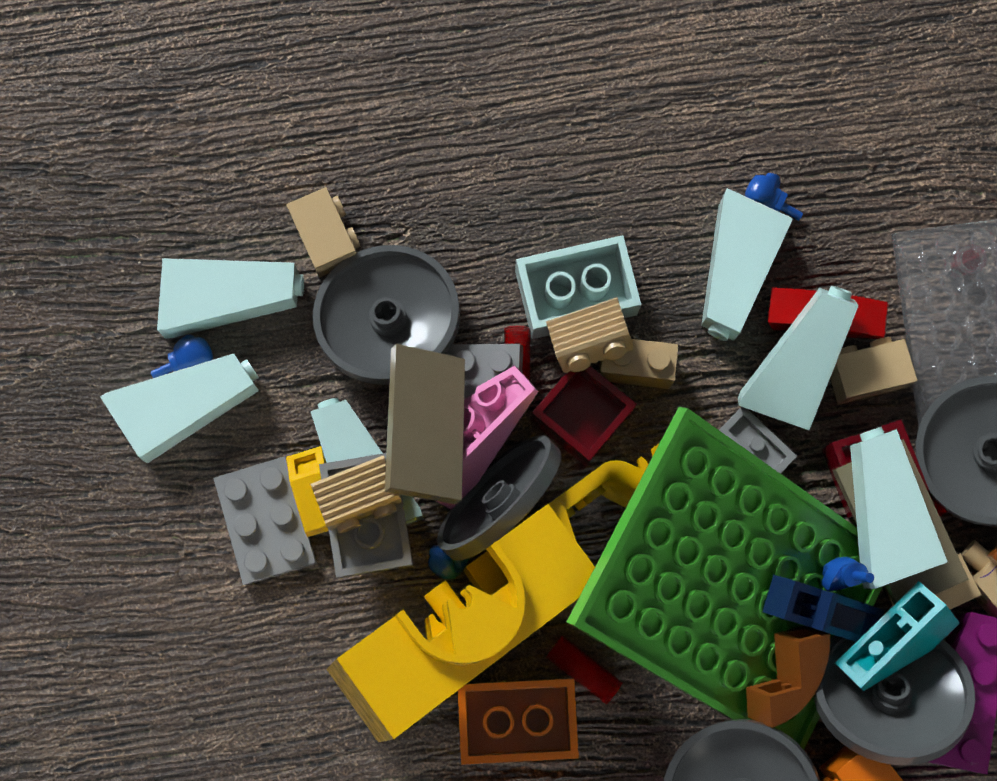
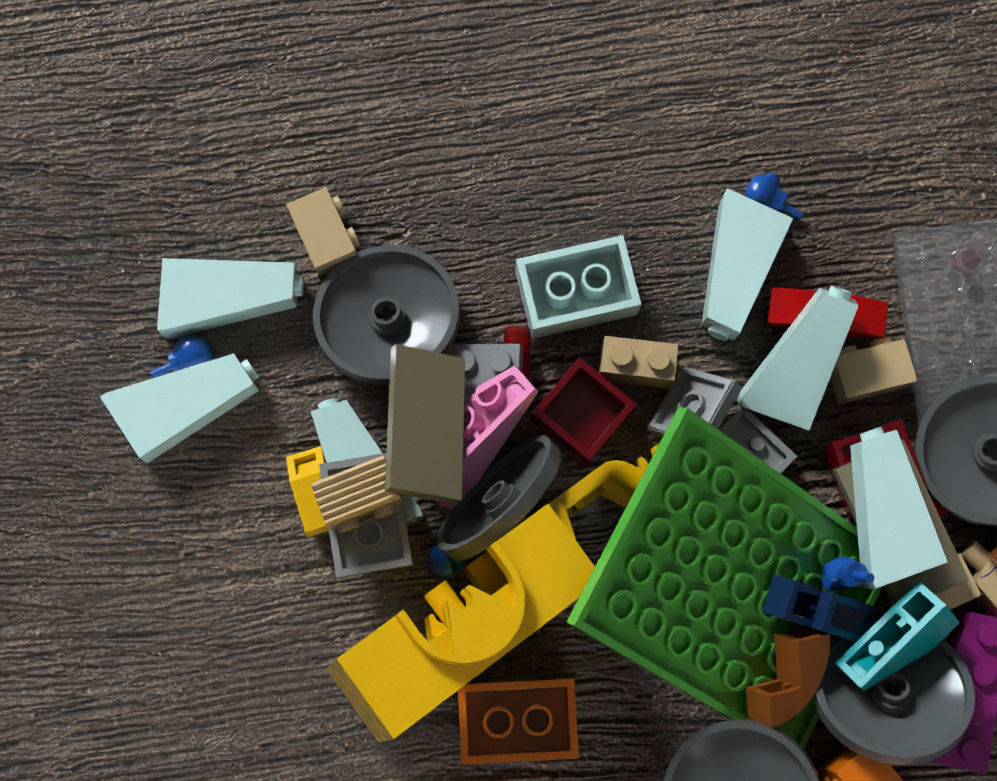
light grey plate [213,456,317,586] -> none
tan brick [546,297,634,373] -> none
red piece [546,636,623,704] -> none
none -> light grey plate [647,366,742,437]

